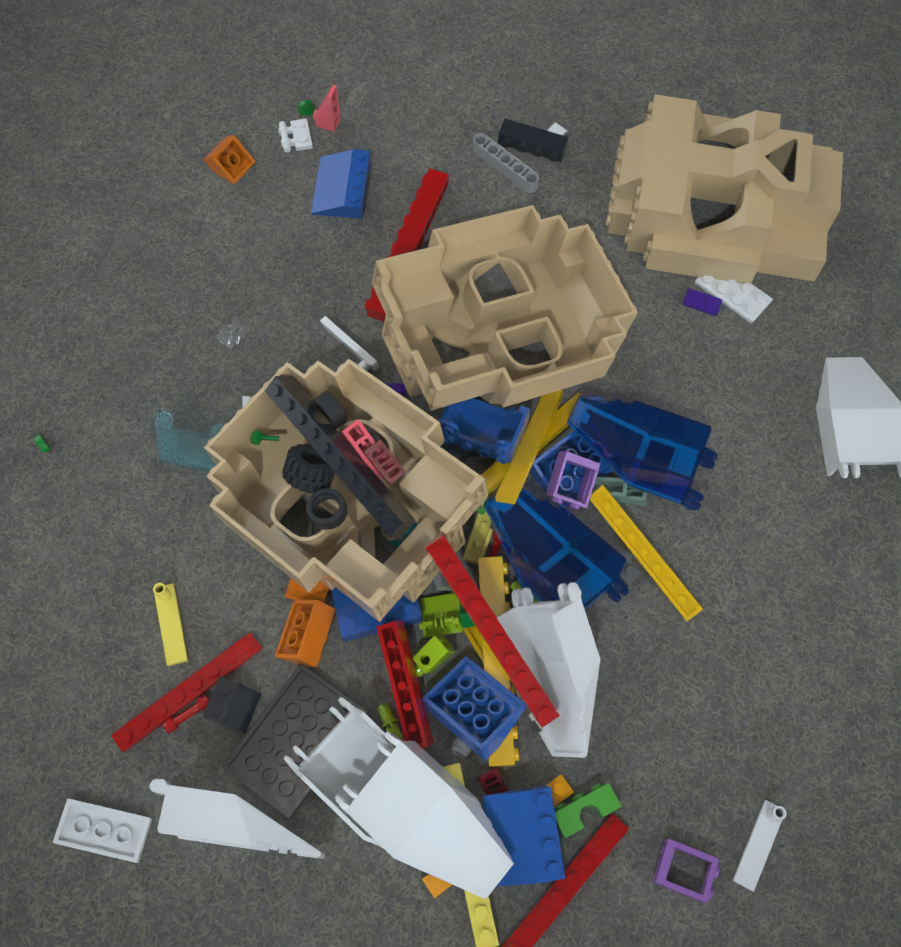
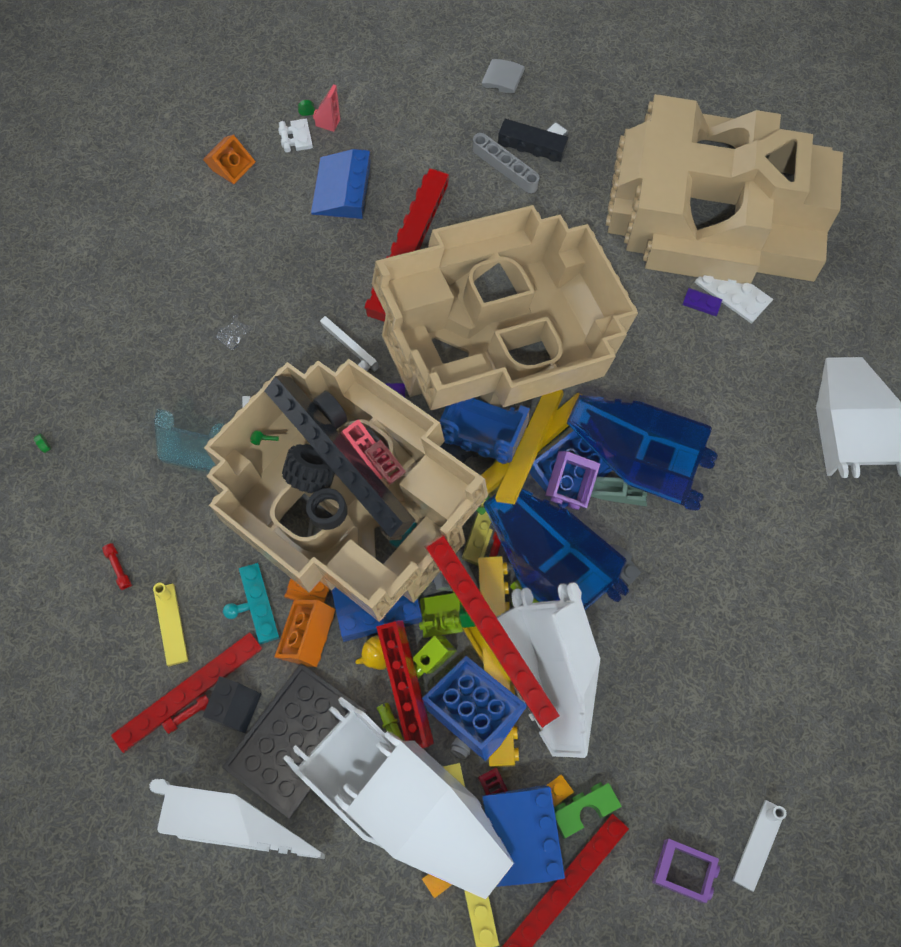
white plate [53,798,152,863] -> none
yellow tile [590,485,703,621] -> none
none -> red bar [102,543,132,590]
none -> teal plate [223,563,279,645]
none -> yellow hair [355,636,387,670]
none -> light grey slope [482,59,525,93]

